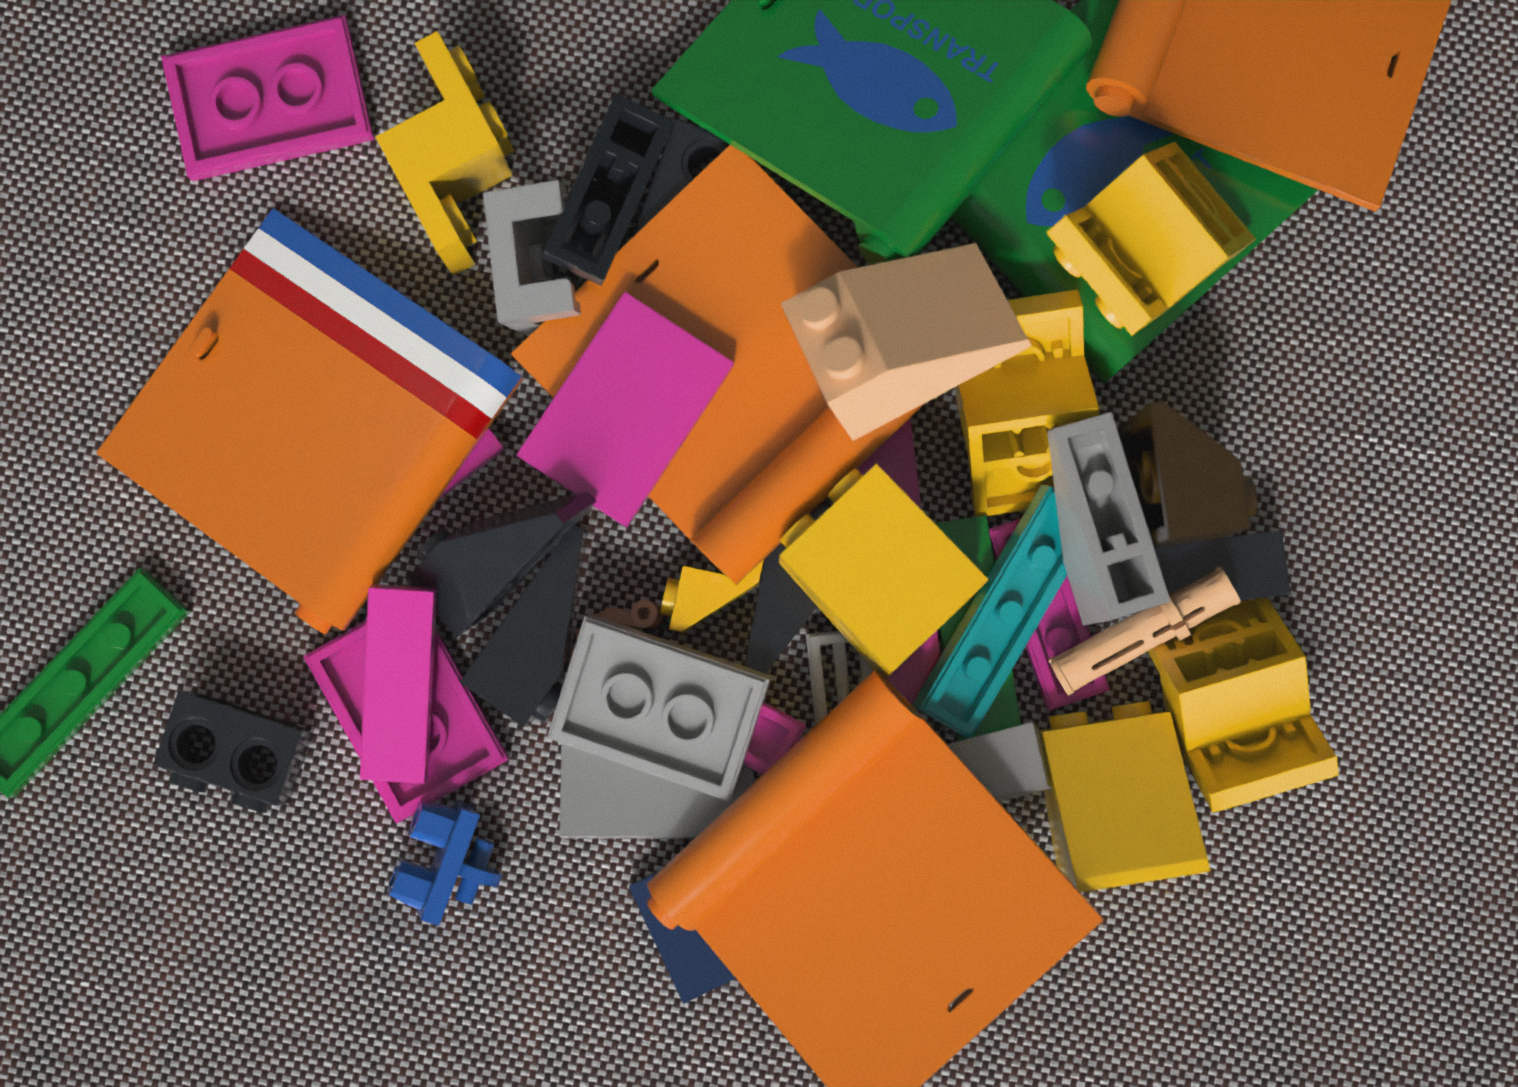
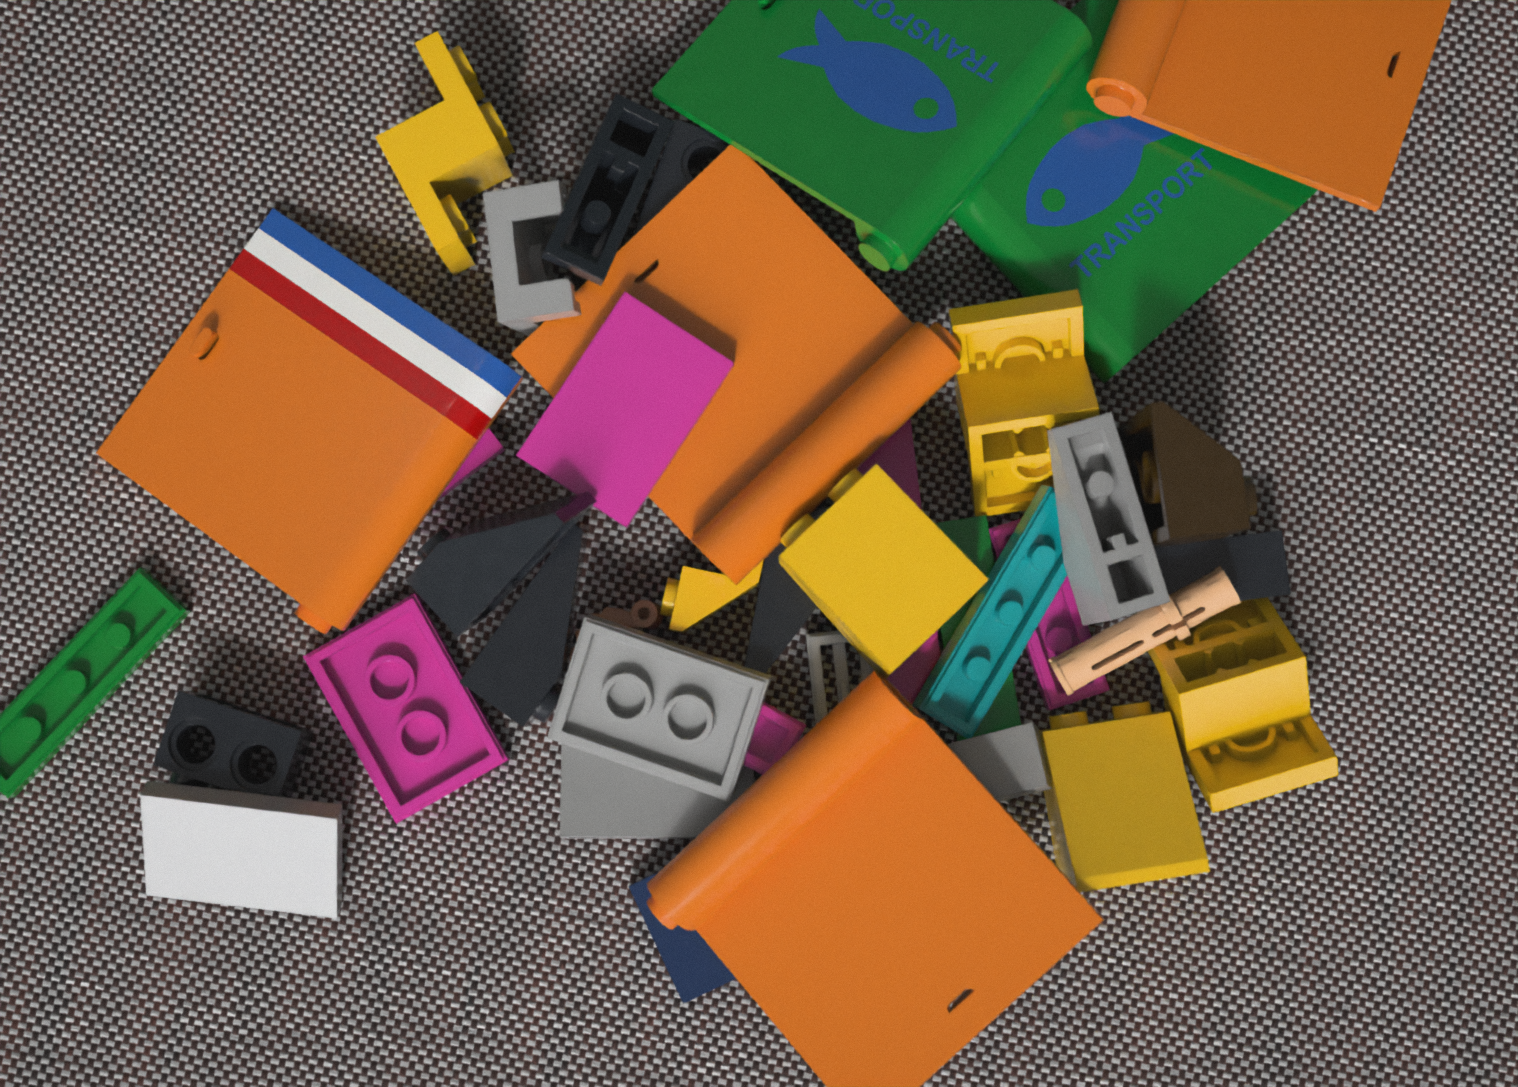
dark pink tile [161,15,375,181] -> none
dark pink tile [360,584,437,784] -> none
blue hips [387,800,503,926] -> none
light nougat slope [781,243,1031,441] -> none
yellow bracket [1046,142,1256,336] -> none
none -> tile [140,781,342,919]

